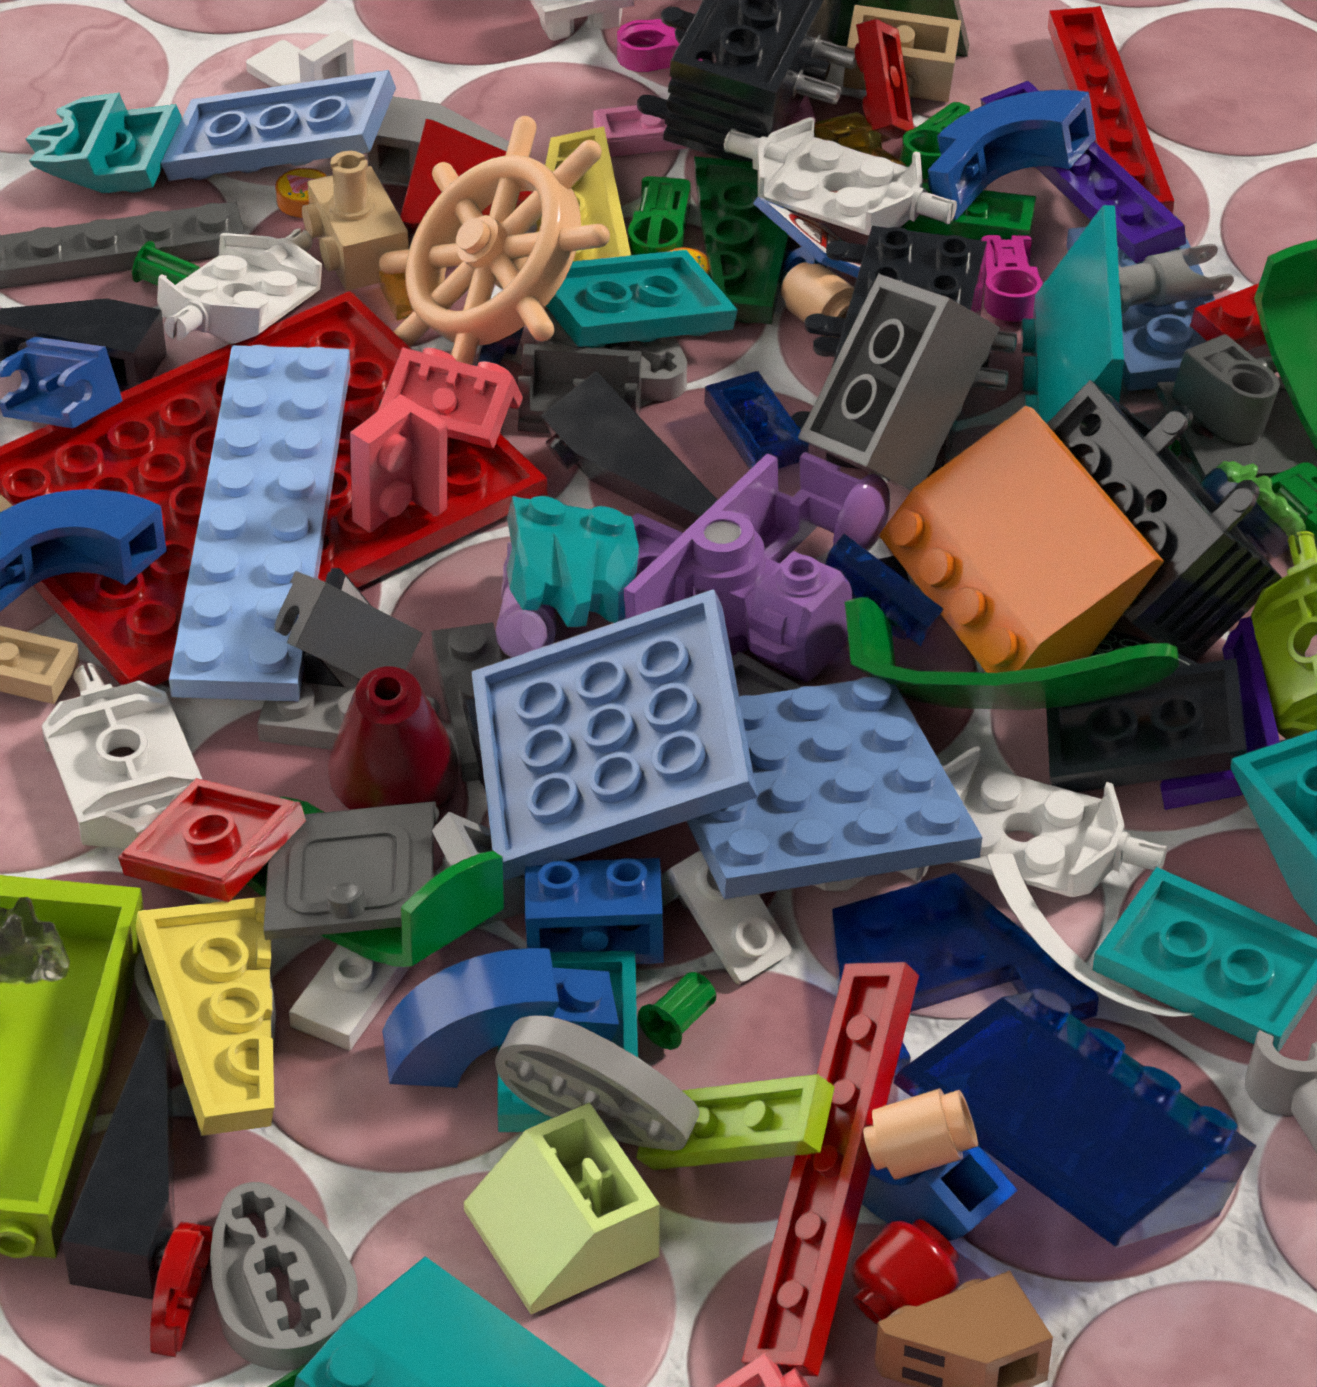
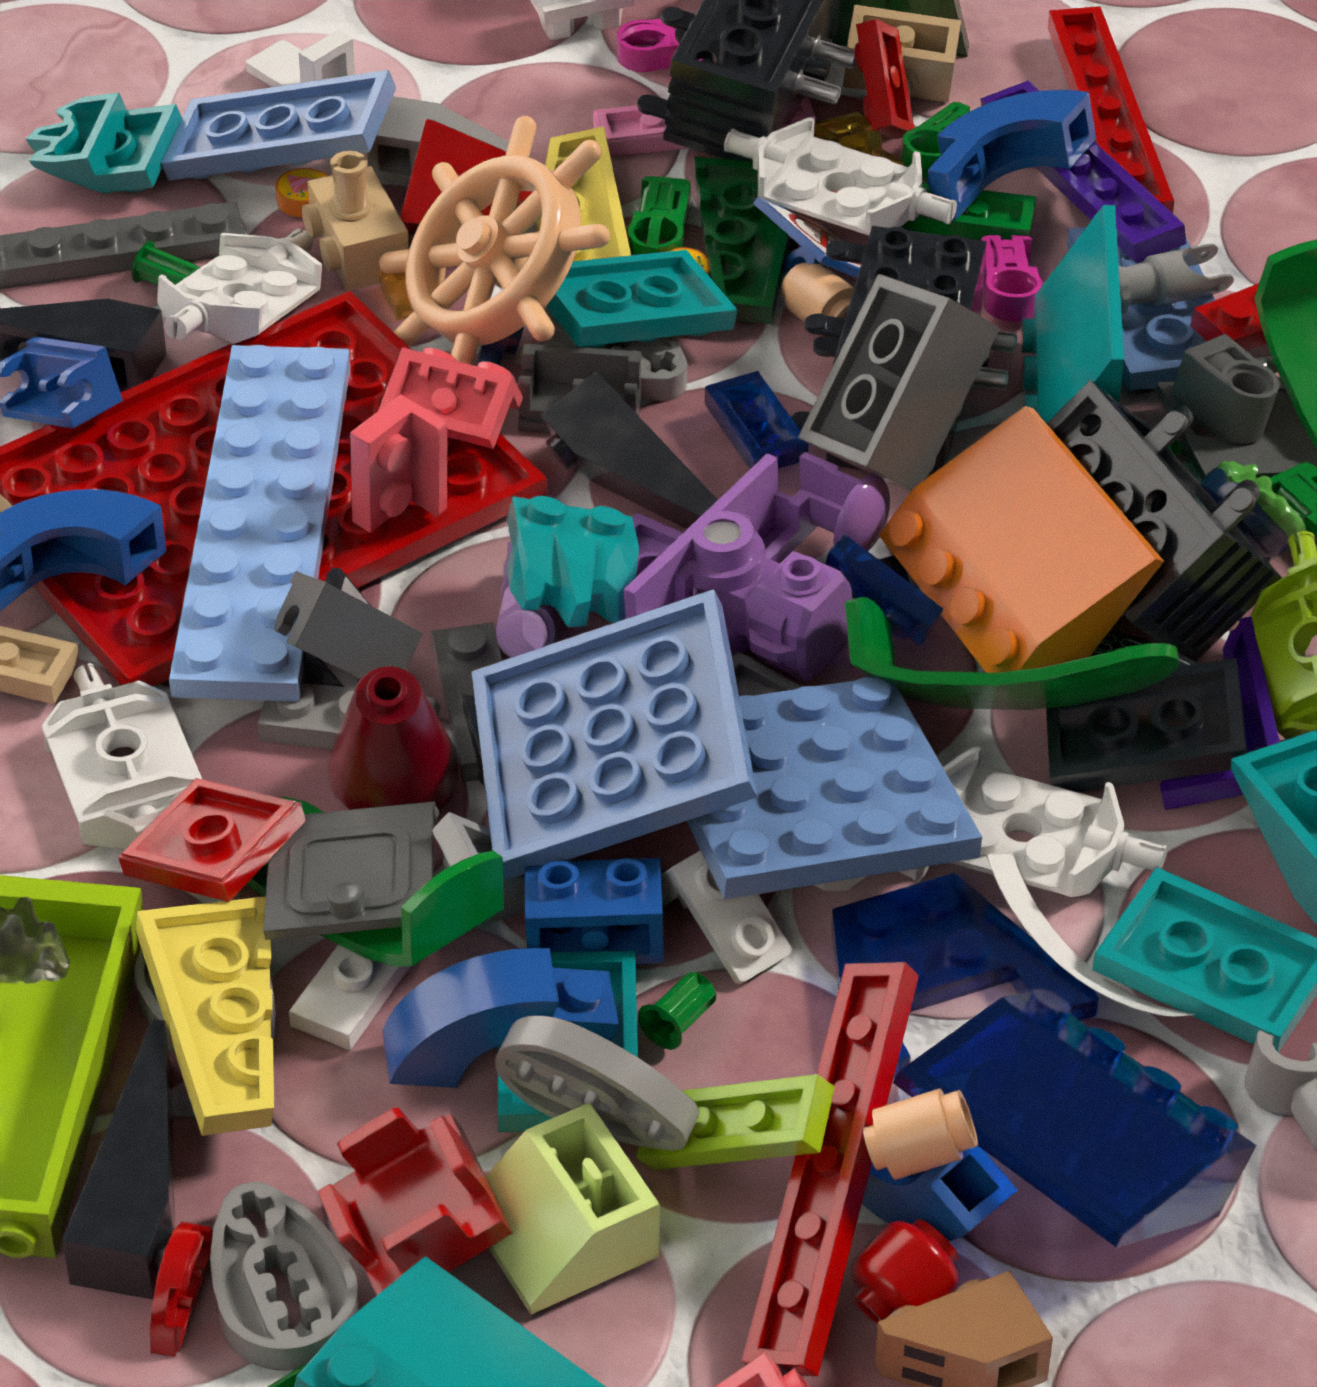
none -> red panel [317,1107,513,1296]

